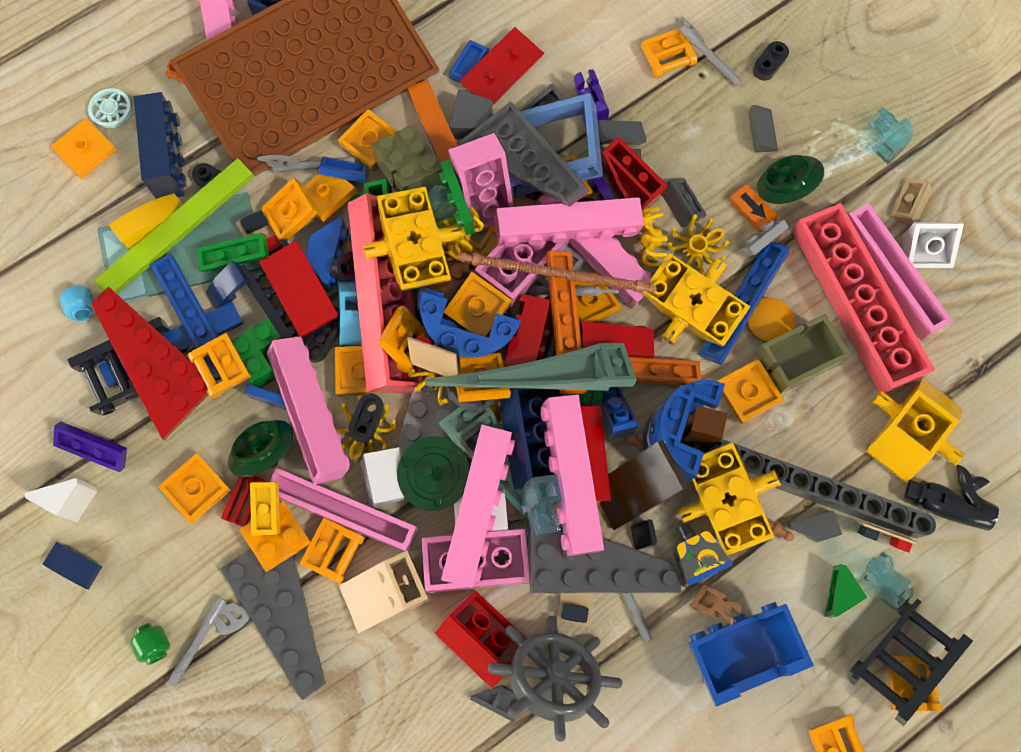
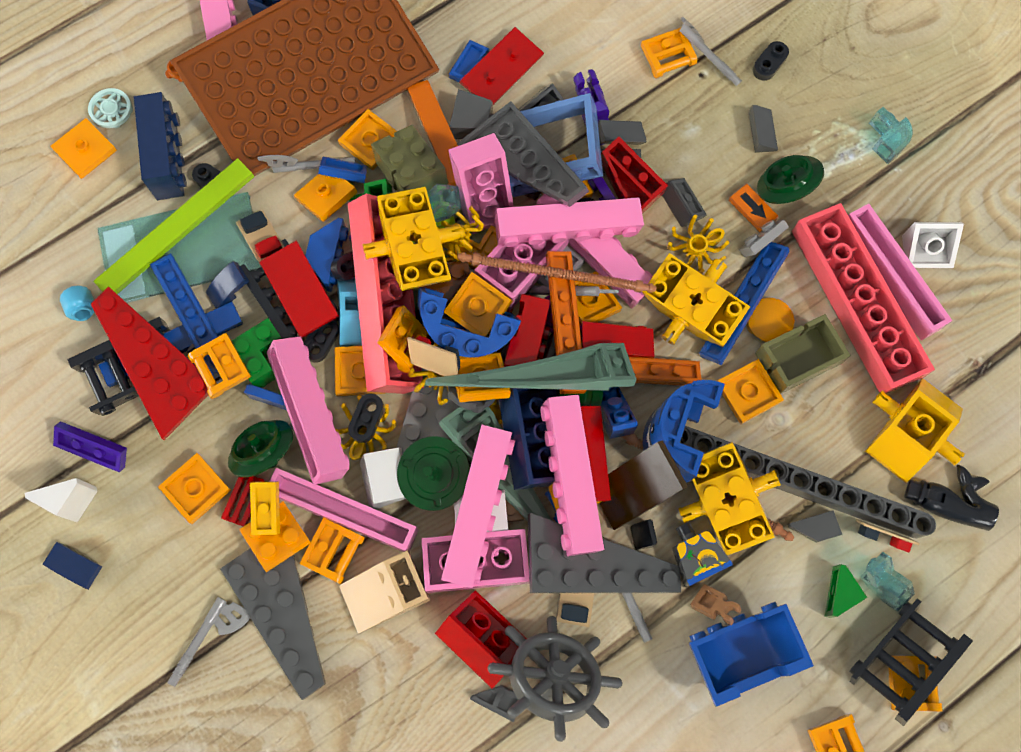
yellow slope [108,193,183,249] -> none
green head [130,623,170,665] -> none
green plate [197,233,269,273] -> none
light orange plate [261,177,318,241] -> none
green plate [439,159,475,235] -> none
clear light blue brick [522,474,562,537] -> none
yellow animal [637,206,668,268] -> none
reddish brown brick [683,406,728,448] -> none
tan slope [890,178,932,226] -> none

